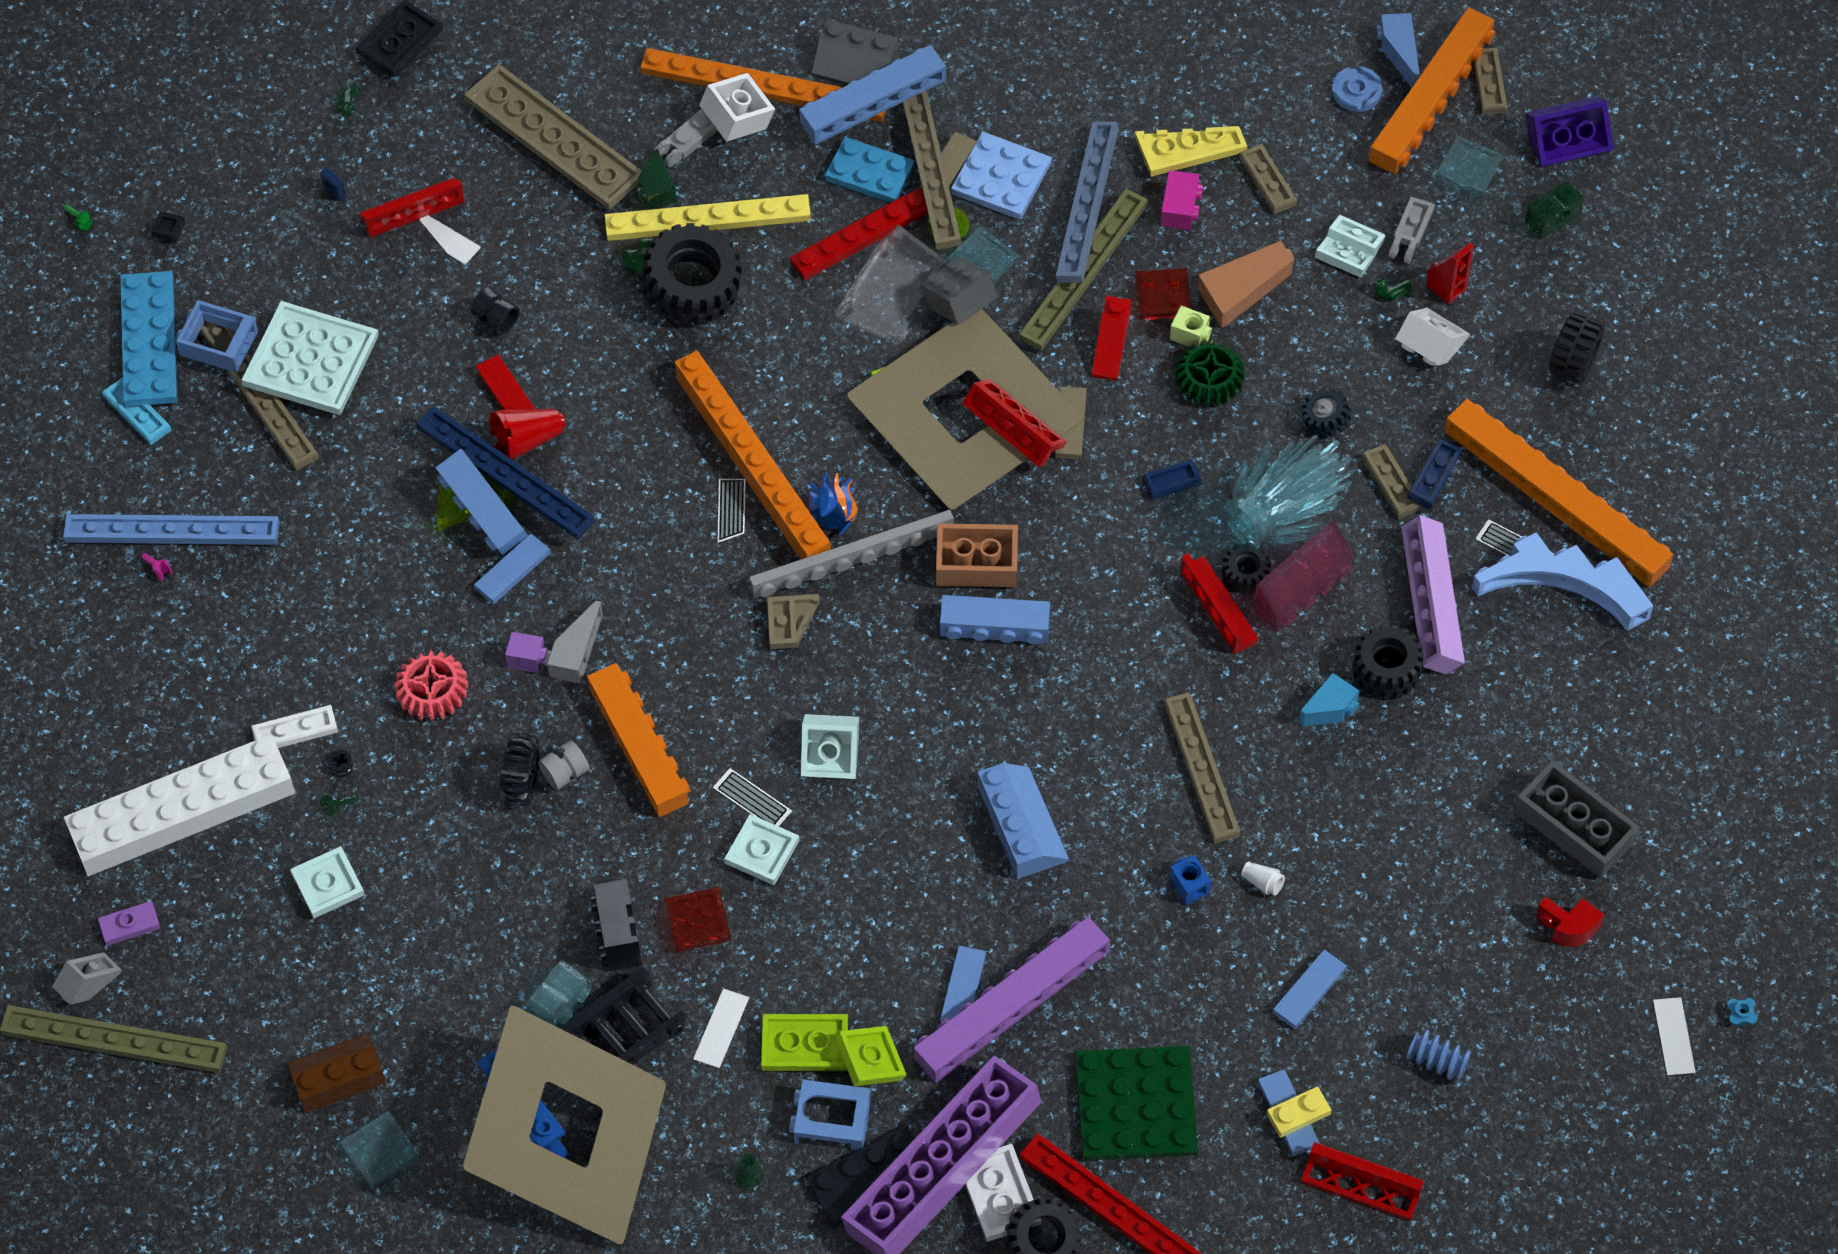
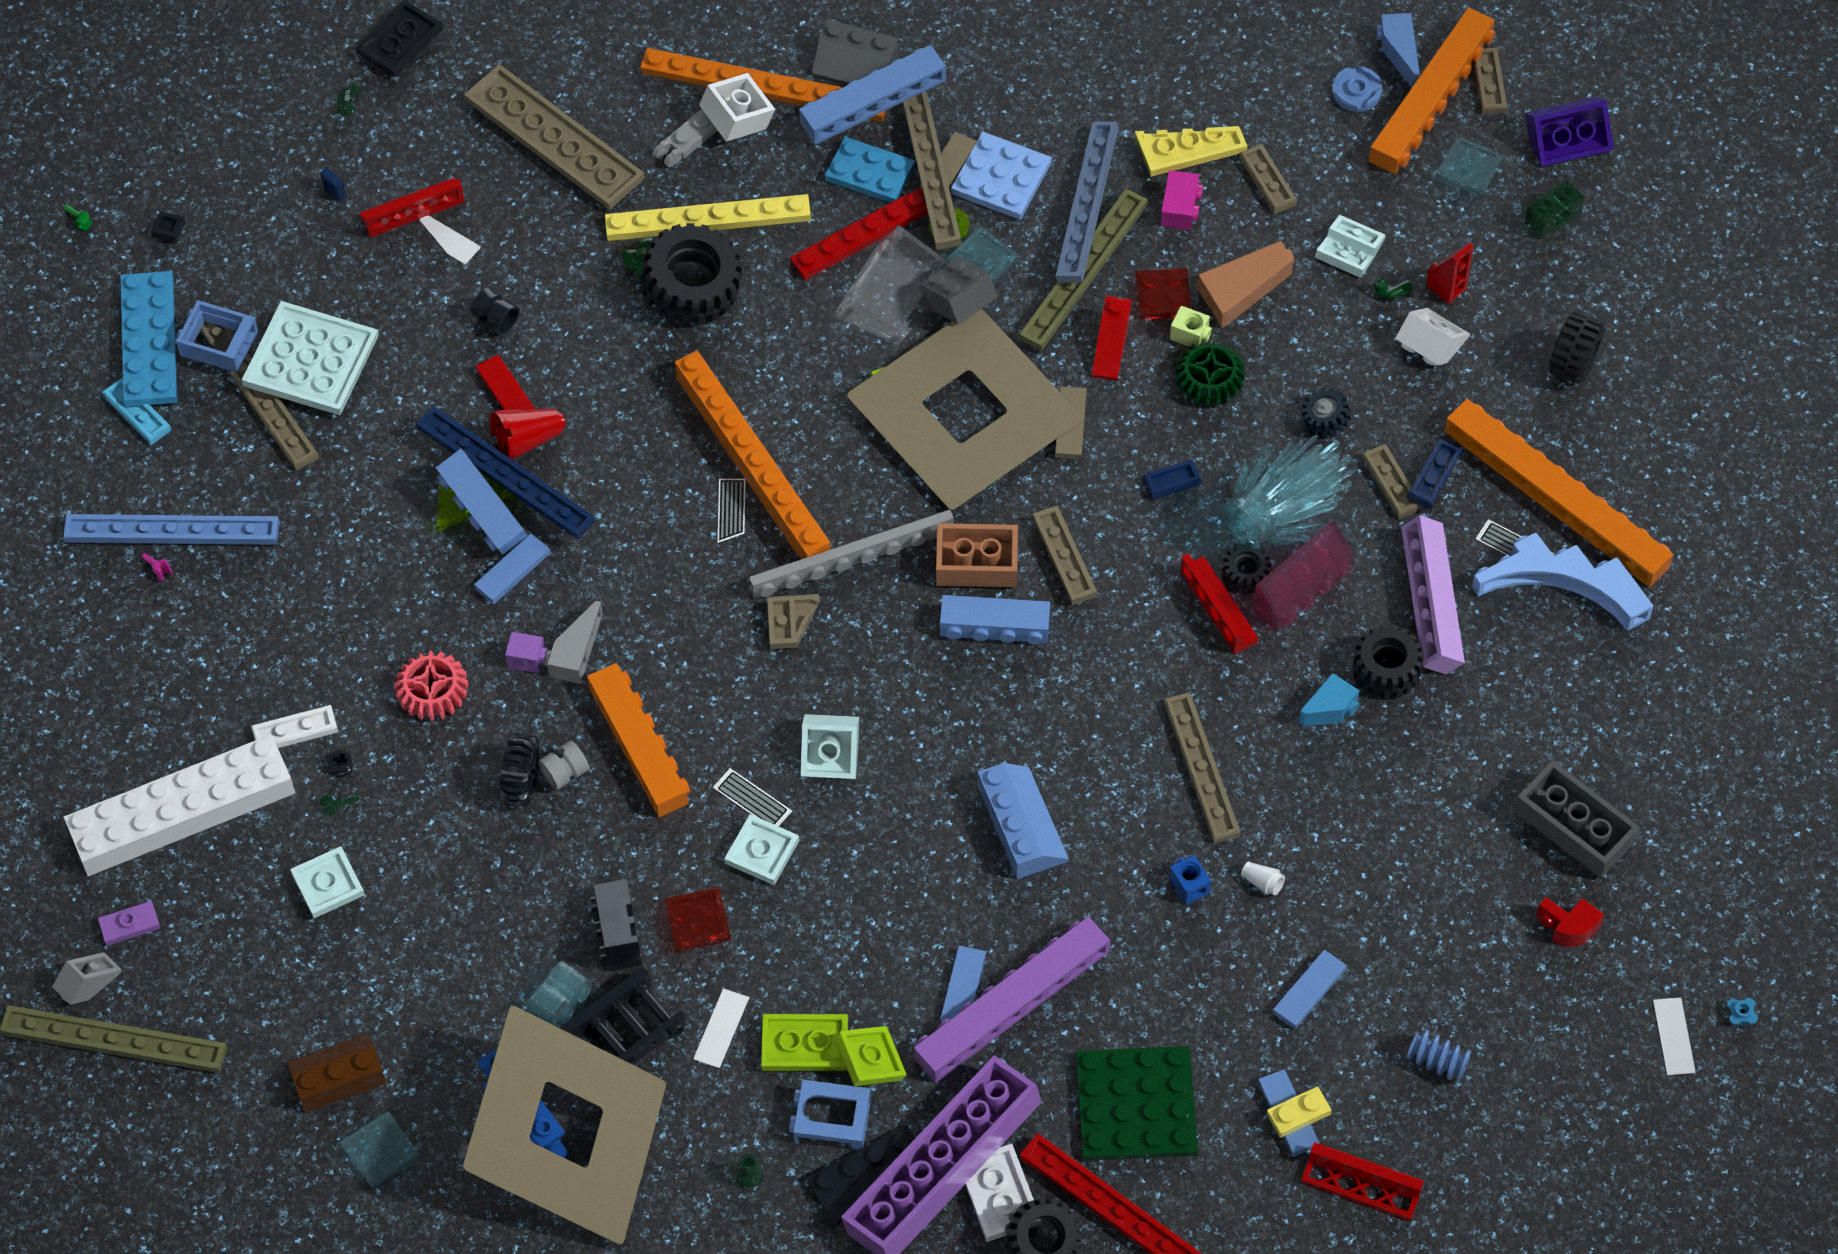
clear green slope [636,149,677,210] -> none
blue hair [807,472,858,536] -> none
red fence [962,379,1067,467] -> none
light grey hinge [1389,197,1435,264] -> none
none -> dark tan plate [1033,505,1097,605]

